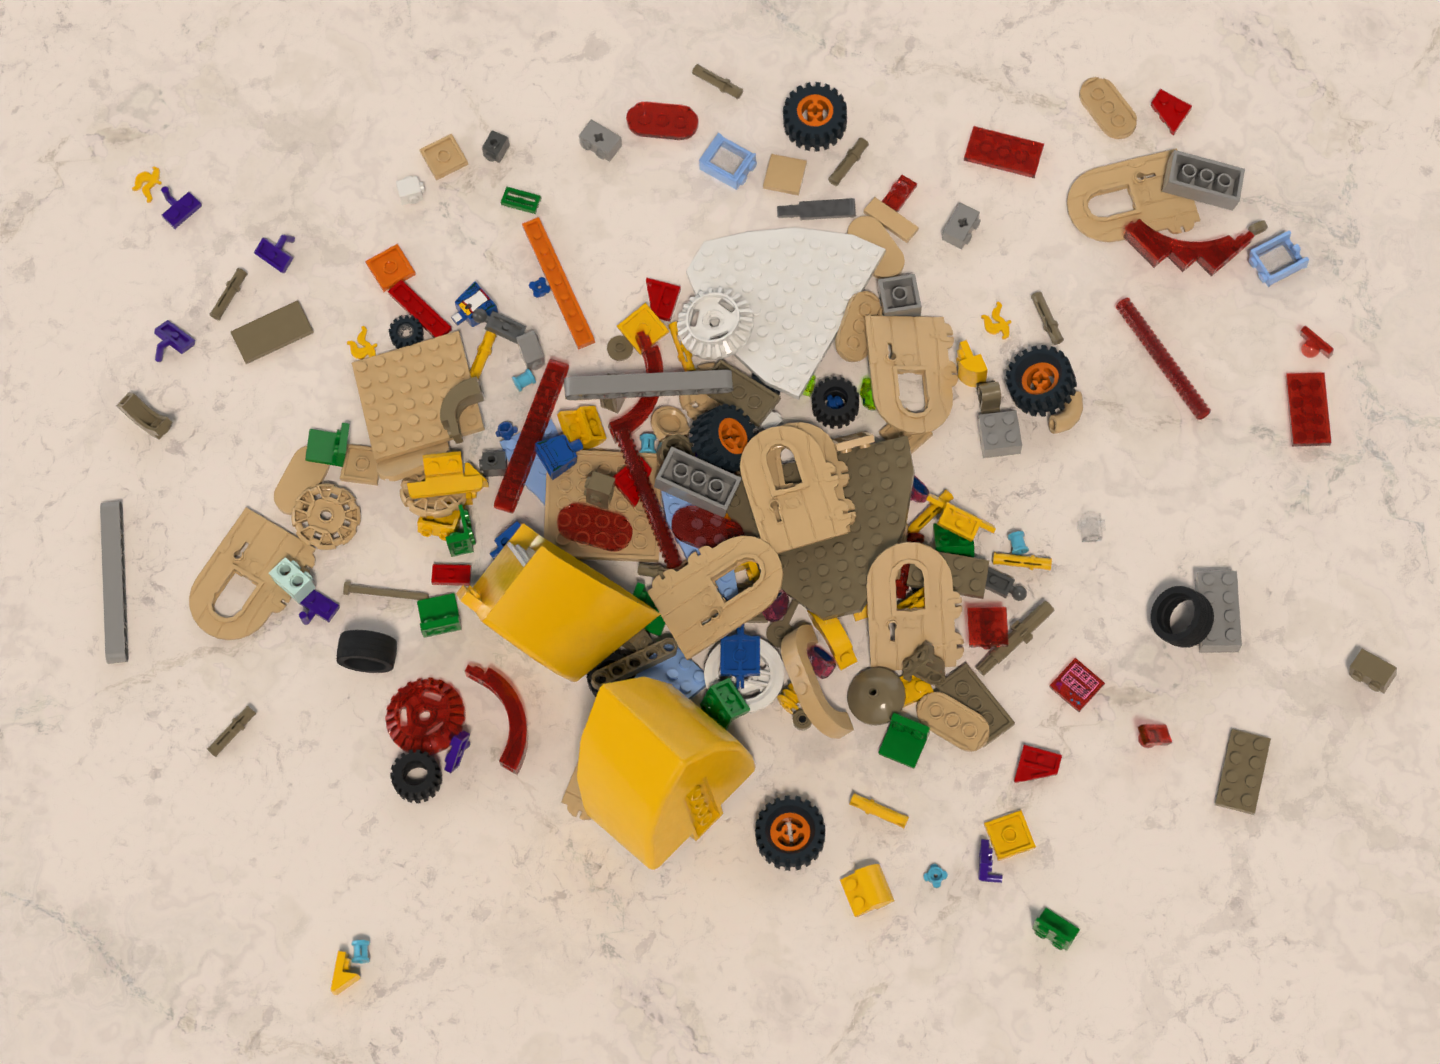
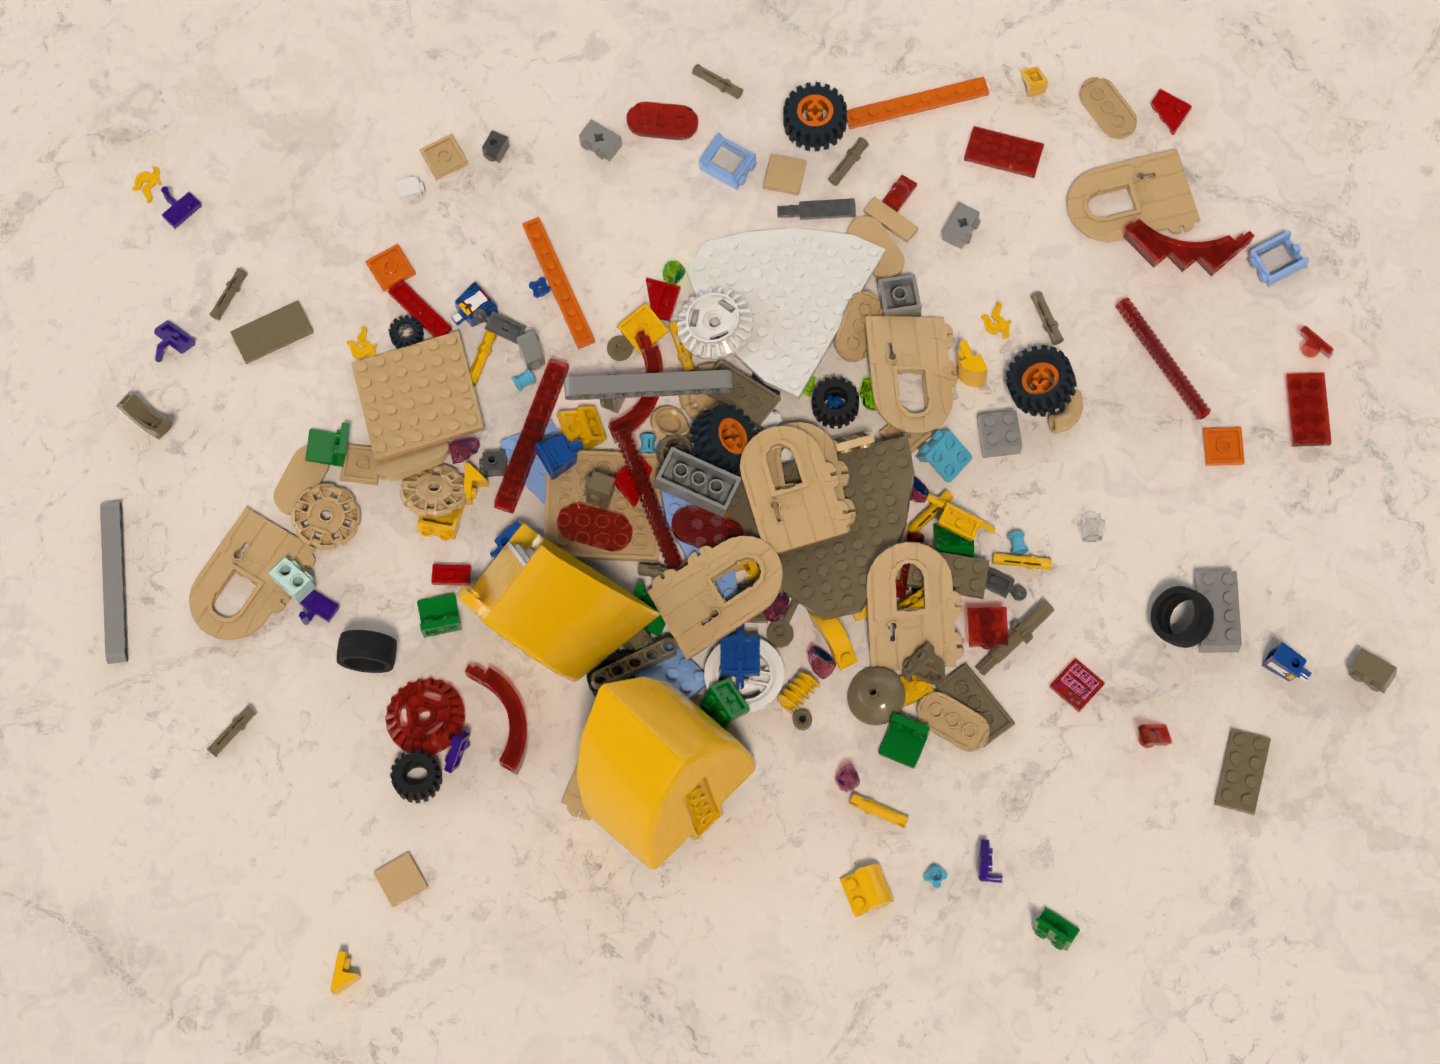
dark purple plate [254,234,295,273] -> none
dark tan bar [343,581,429,600] -> none
medium azure bush [352,940,370,964] -> none
yellow plate [407,451,483,499] -> none
dark tan arch [440,376,484,444] -> none
green bracket [445,504,476,557] -> none
blue plate [495,422,518,441] -> none
green tile [501,187,542,214] -> none
black wheel [755,795,825,871] -> none
tan arch [781,625,854,739] -> none
dark tan pin [976,380,1001,414] -> none
yellow tile [984,810,1036,861] -> none
red wing [1014,745,1062,783] -> none
light grey brick [1162,150,1245,211] -> none
dark tan tile [1248,221,1268,235] -> none
none -> tan tile [373,853,428,907]
none -> clear pink rock [449,438,480,464]
none -> clear neon green rock [662,260,686,285]
none -> clear pink rock [835,764,860,792]
none -> orange plate [847,77,989,130]
none -> medium azure bracket [915,430,972,482]
none -> yellow slope [1021,66,1048,97]
none -> orange tile [1202,427,1245,466]
none -> blue torso [1261,642,1311,682]

